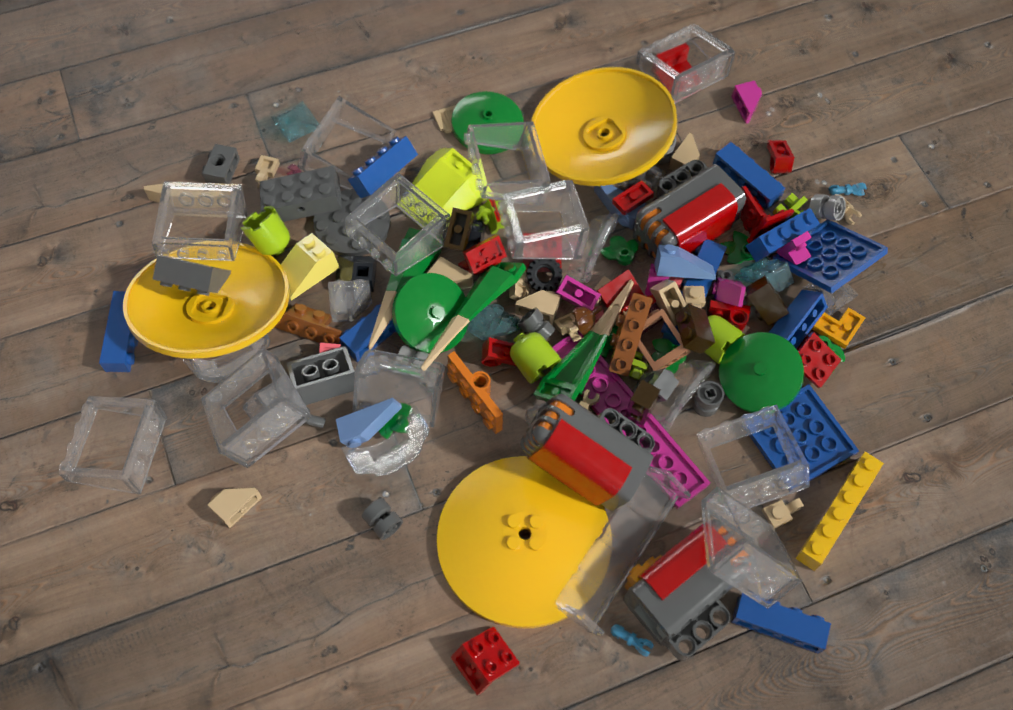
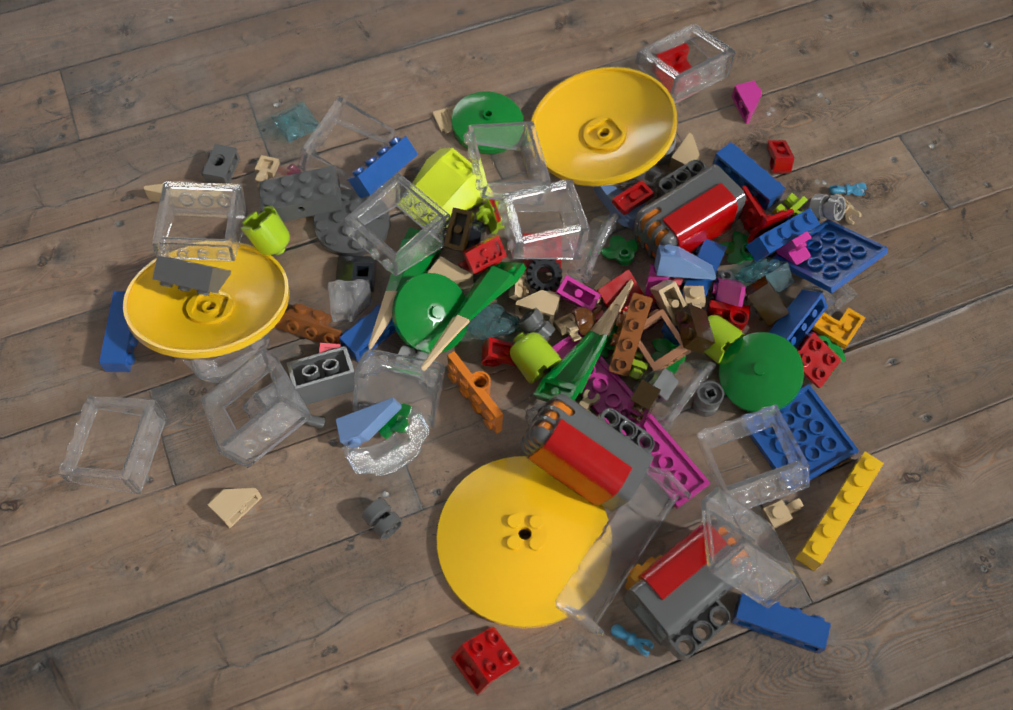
light yellow slope [281,233,340,300] -> none

